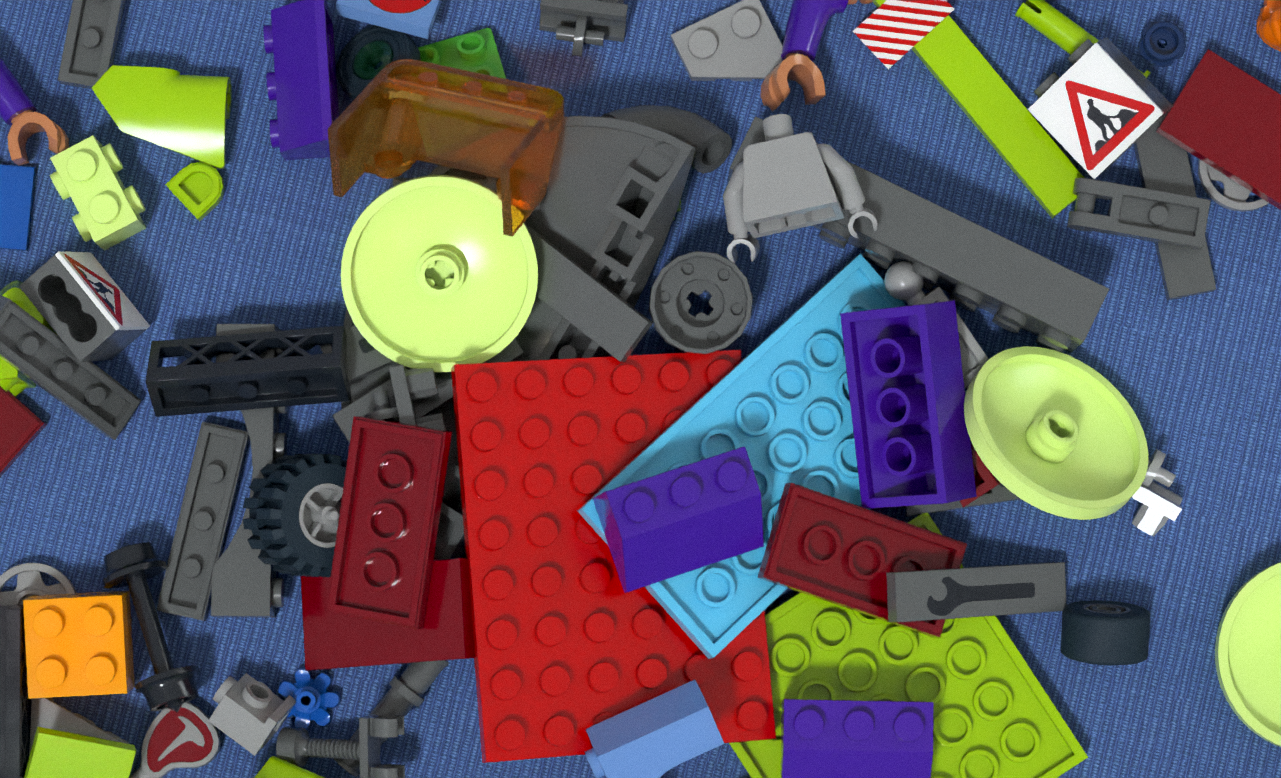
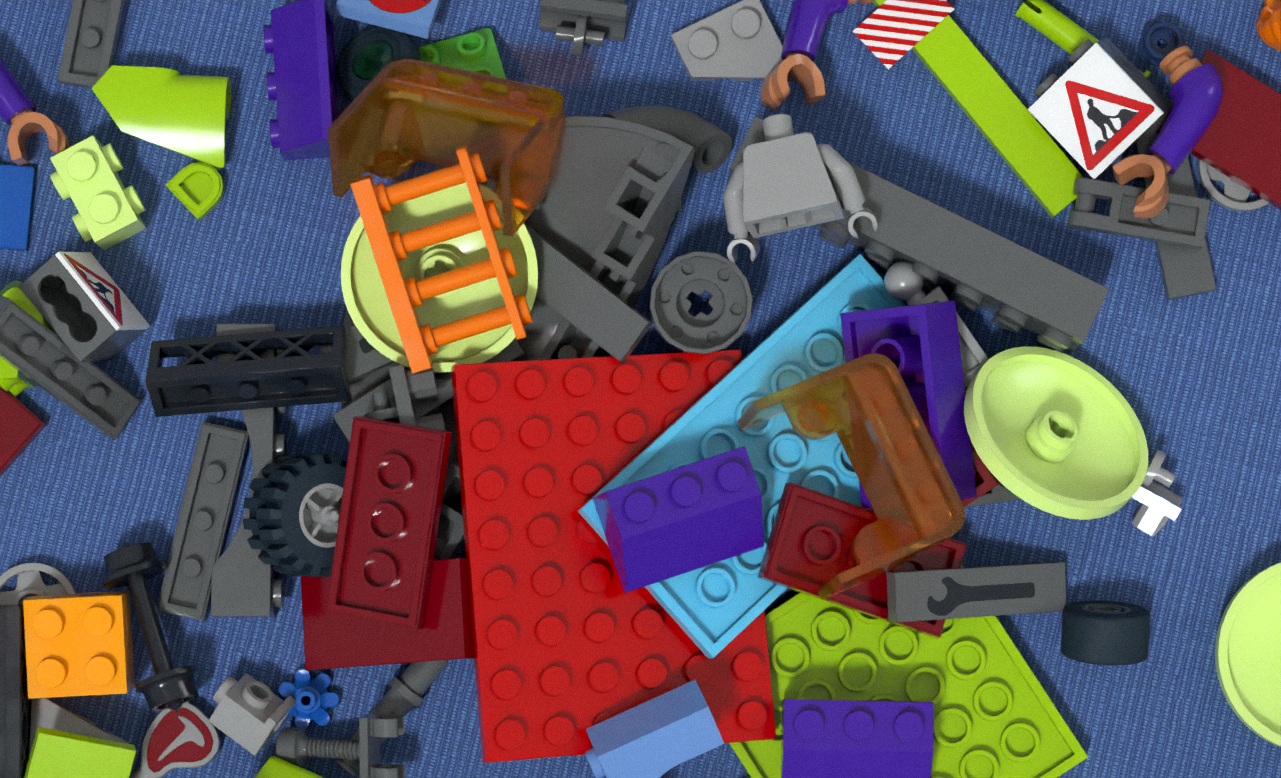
none -> orange fence [350,144,533,374]
none -> clear orange windscreen [737,353,965,600]
none -> piece [1112,46,1224,219]

